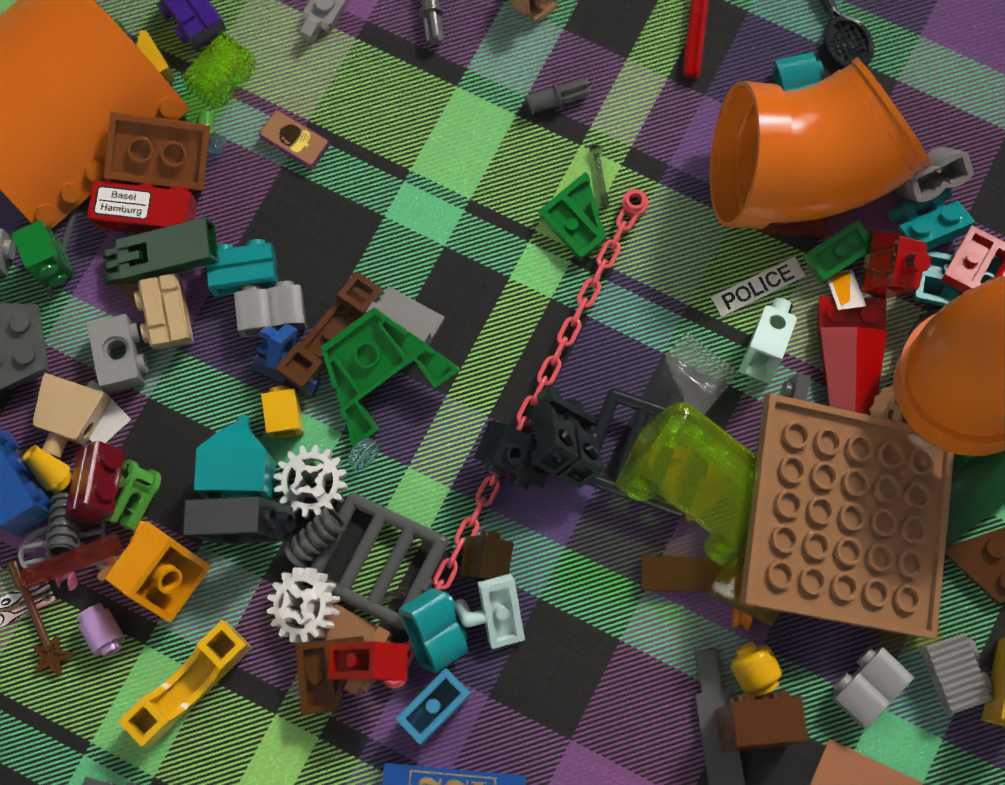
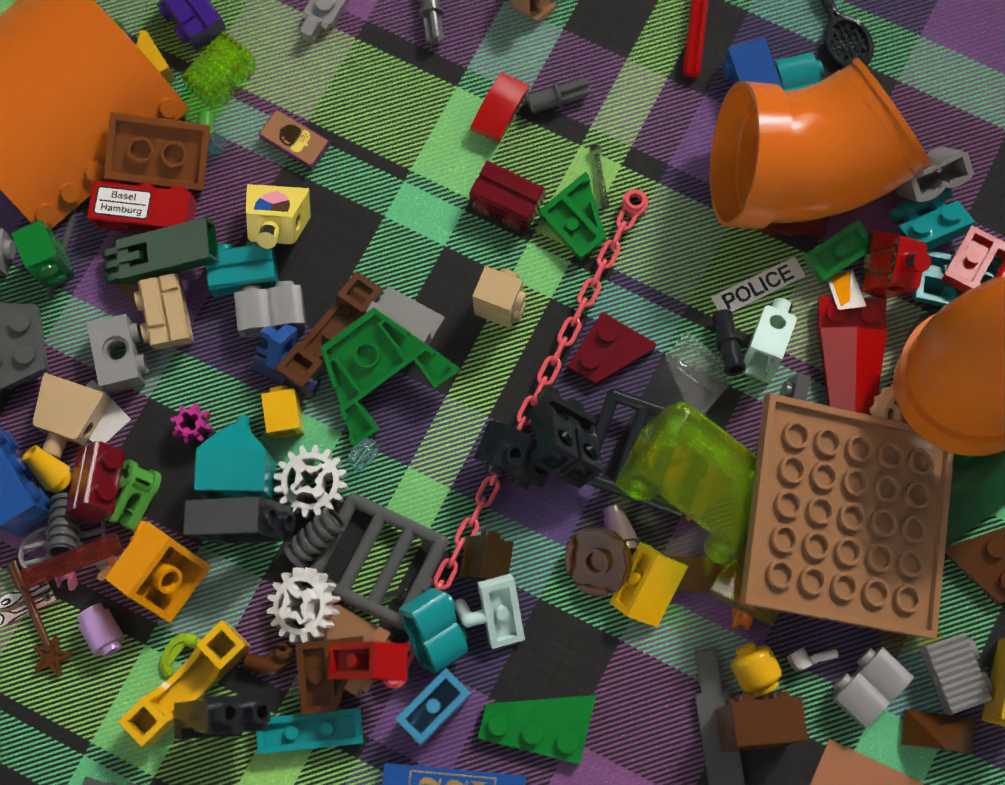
none -> lime piece [160,633,201,676]
none -> dark pink gear [170,403,214,446]
none -> black hips [174,695,270,739]
none -> reddish brown arm [243,642,294,676]
none -> light yellow torso [246,184,311,249]
none -> teal plate [256,708,364,754]
none -> dark red brick [469,160,546,230]
none -> red slope [470,72,530,143]
none -> tan brick [472,266,527,328]
none -> green wing [478,695,596,765]
none -> reddish brown tile [565,527,632,596]
none -> dark red wing [567,311,657,386]
none -> cone [602,505,639,555]
none -> yellow panel [609,542,688,627]
none -> black pin [712,309,746,376]
none -> blue brick [722,37,784,90]
none -> white hand [787,647,838,671]
none -> reddish brown slope [901,709,976,755]

